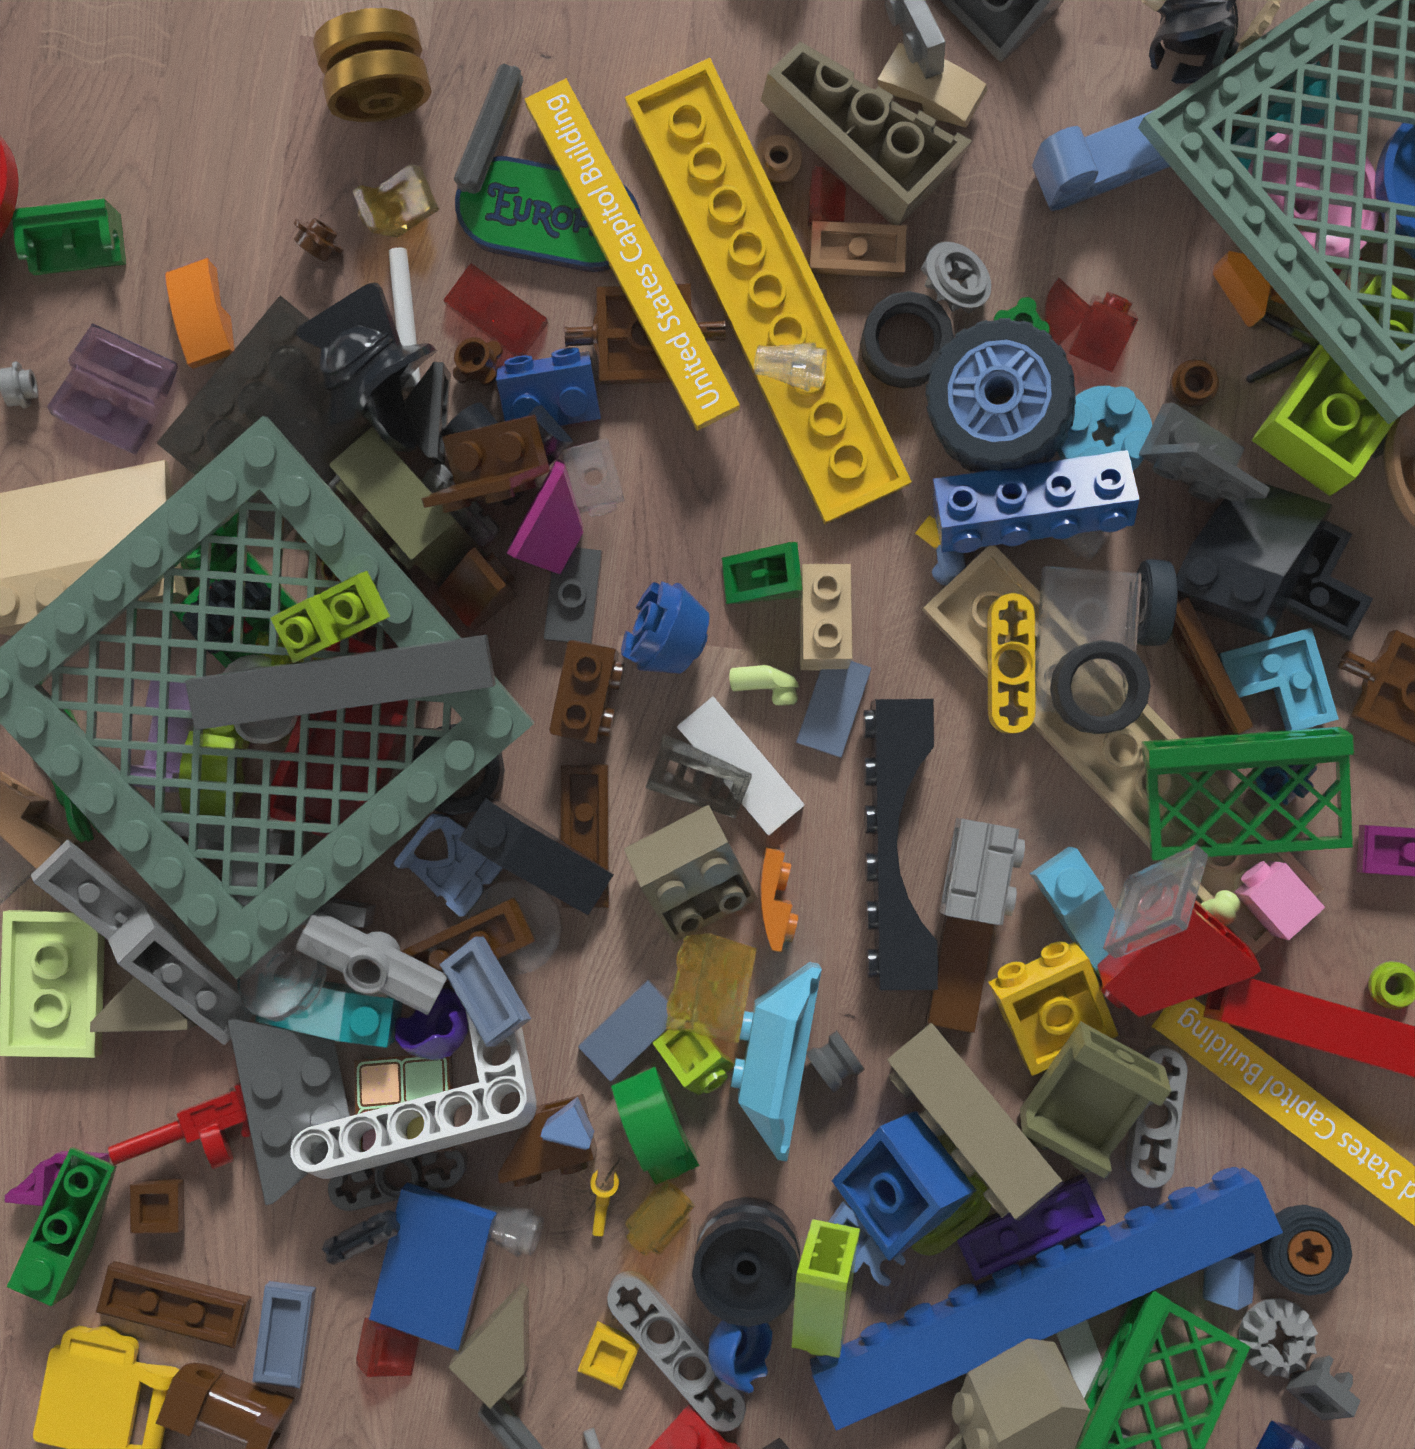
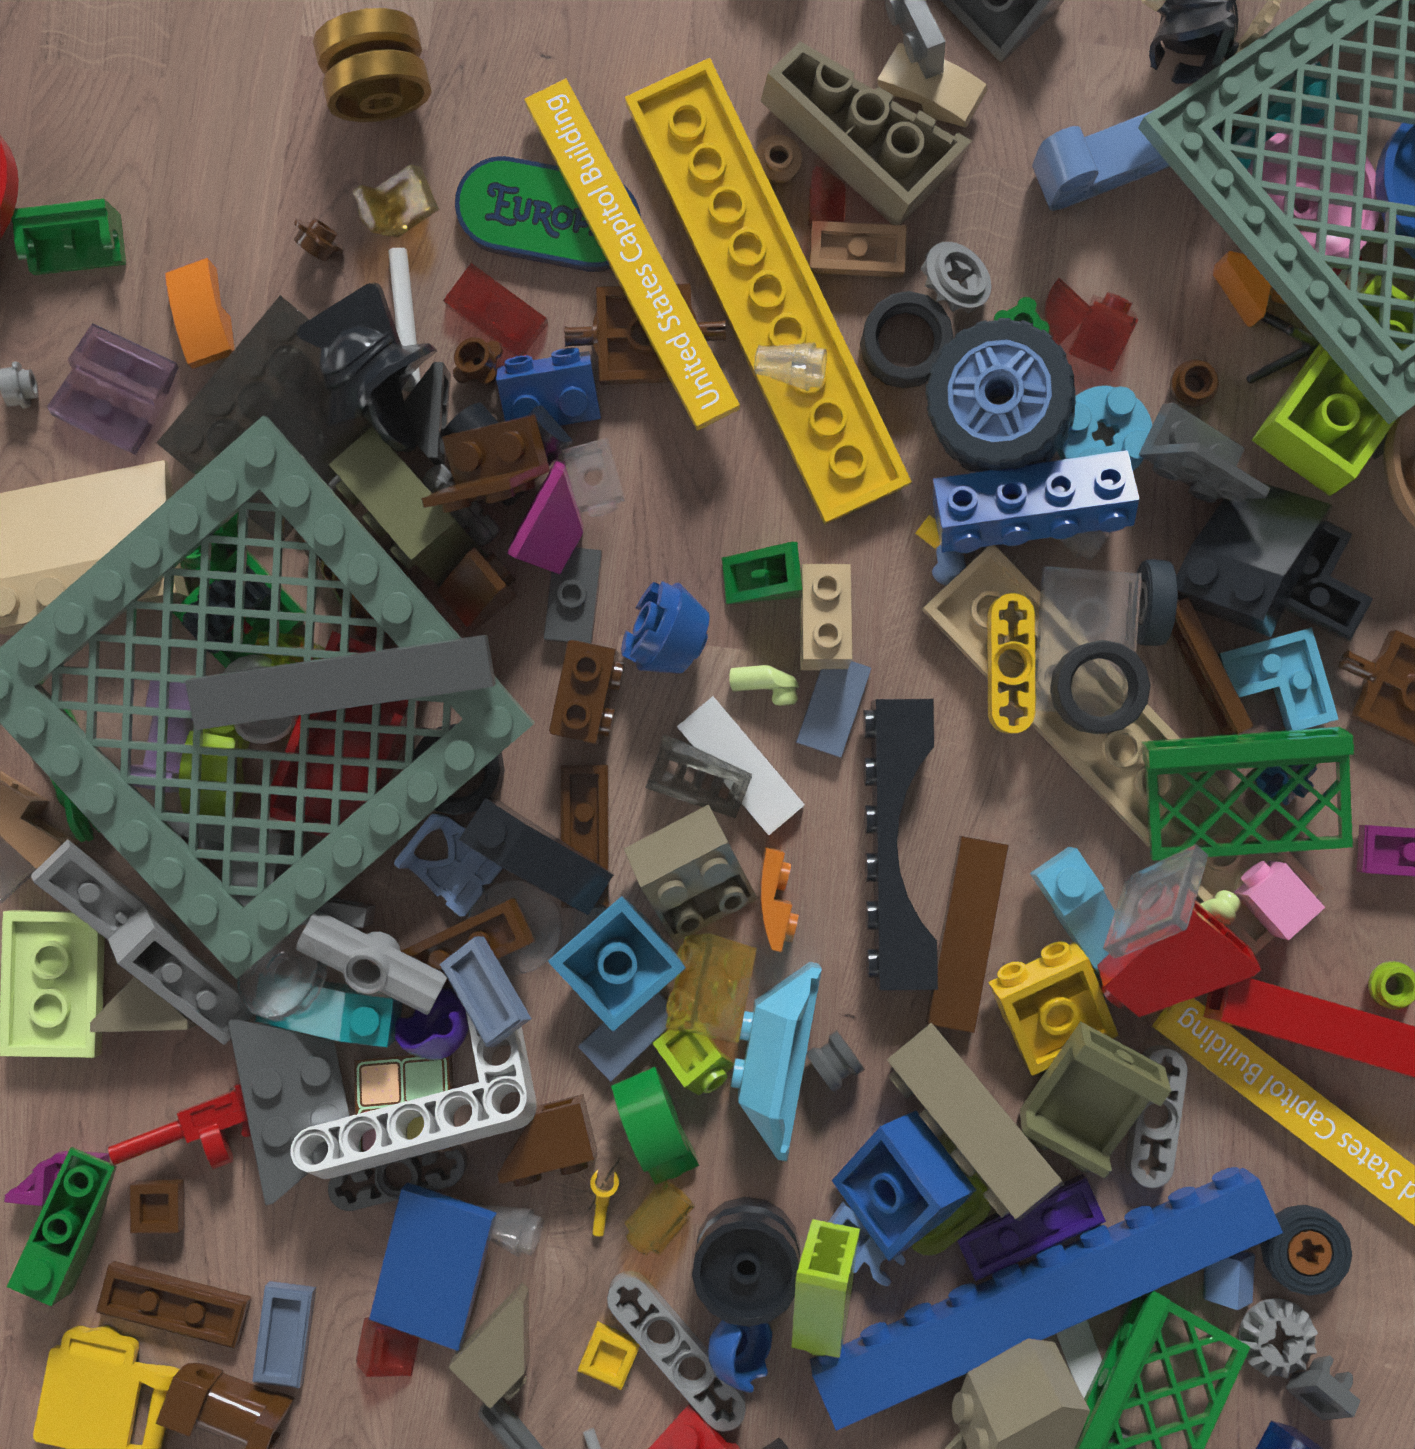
lime slope [270,571,390,663] -> none
black axle [322,1210,400,1265] -> none
dark grey axle [454,63,524,194] -> none
medium blue slope [540,1097,594,1150] -> none
light grey brick [939,818,1025,926] -> none
none -> dark azure slope [548,896,686,1031]

